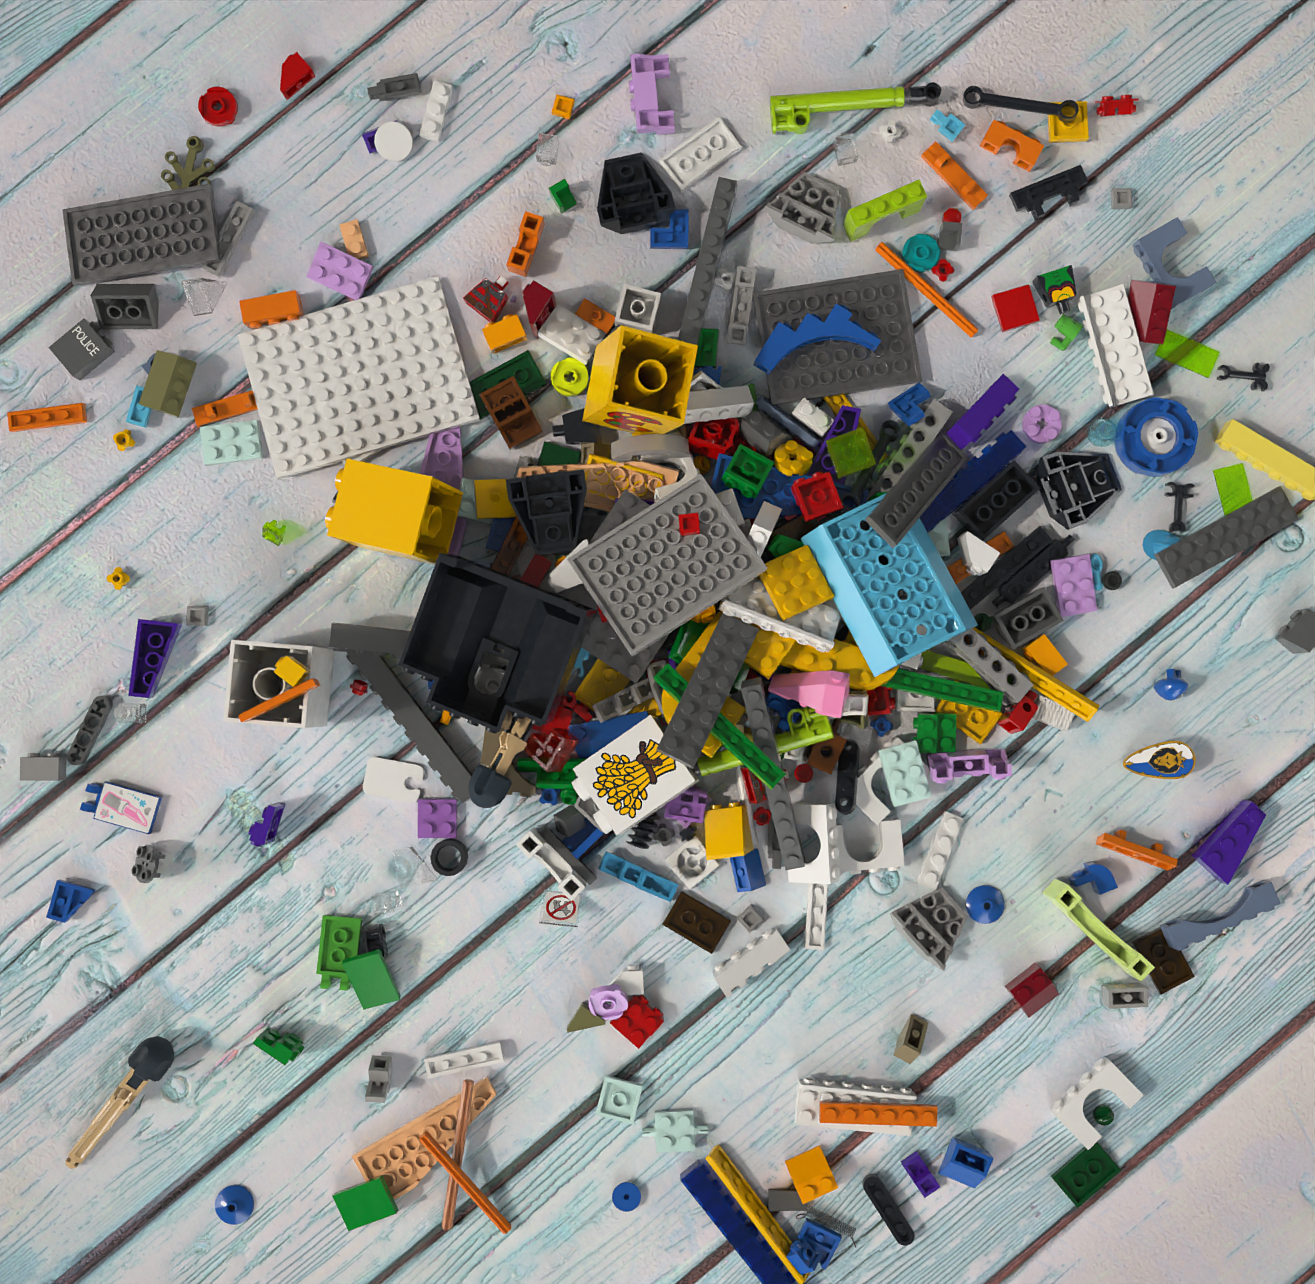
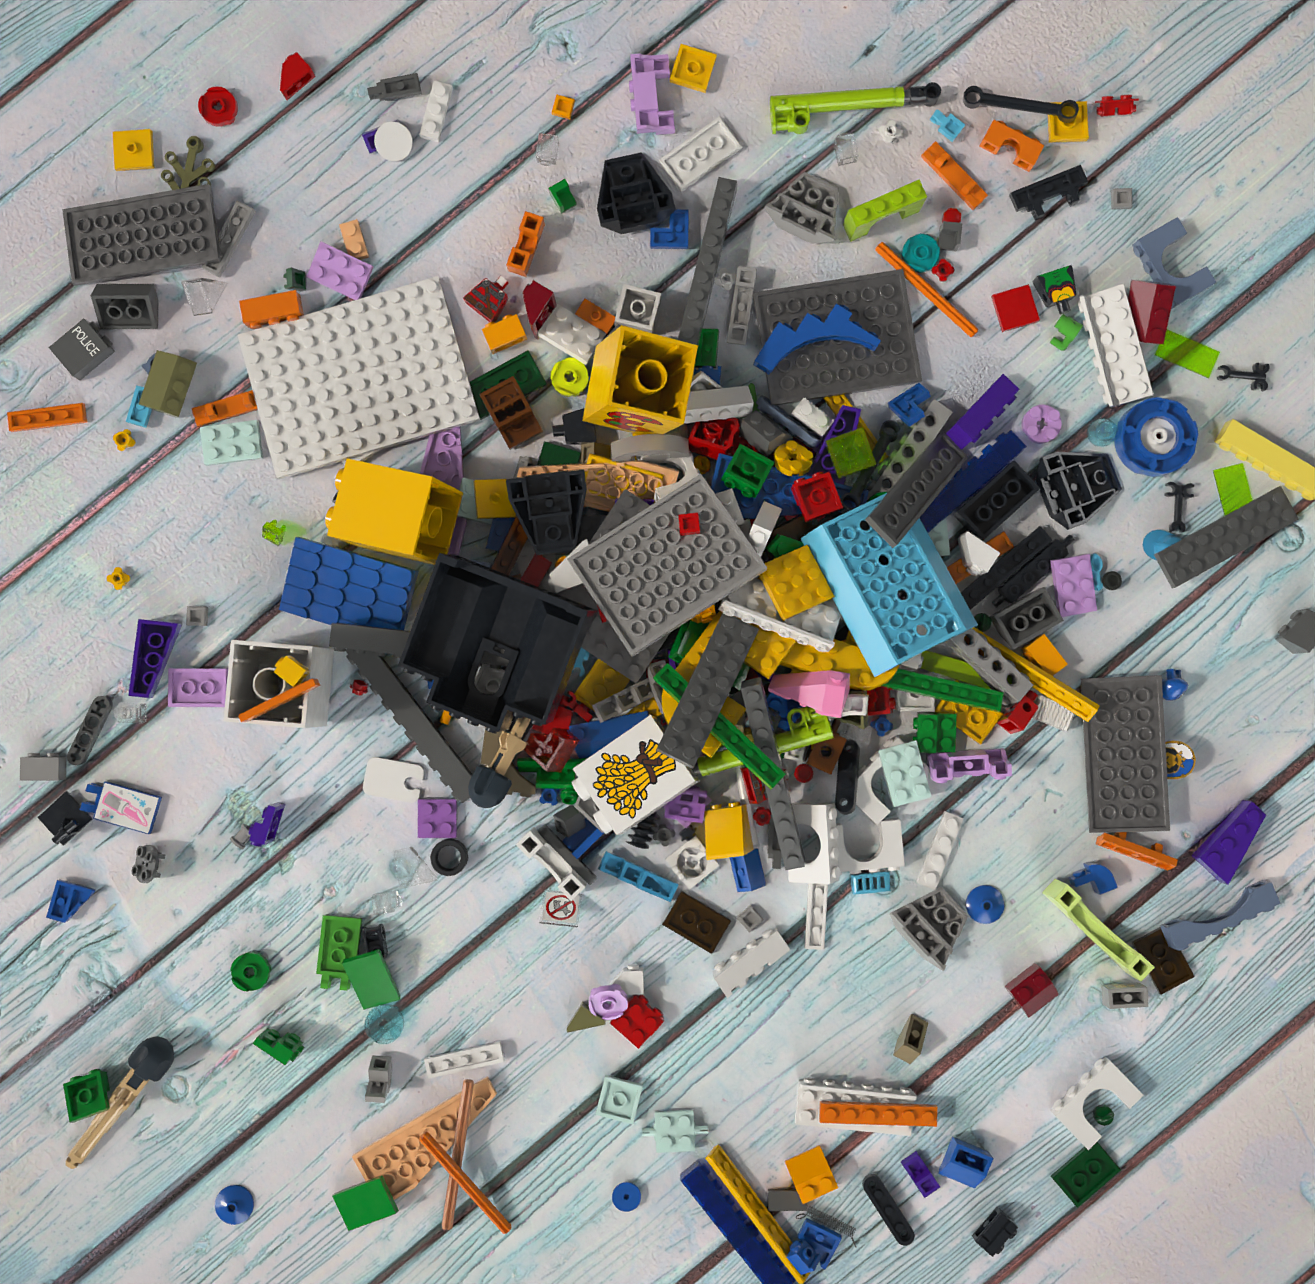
none -> black plate [37,791,93,846]
none -> green plate [63,1069,110,1123]
none -> yellow plate [113,129,155,171]
none -> lavender plate [168,668,228,707]
none -> light grey bush [230,824,251,850]
none -> green plate [230,951,271,992]
none -> blue piece [279,537,419,630]
none -> dark green tile [283,267,306,292]
none -> clear light blue plate [364,1004,404,1044]
none -> yellow plate [670,44,717,93]
none -> medium azure slope [850,871,891,895]
none -> black brick [972,1207,1018,1257]
none -> flat silver plate [1081,675,1170,833]

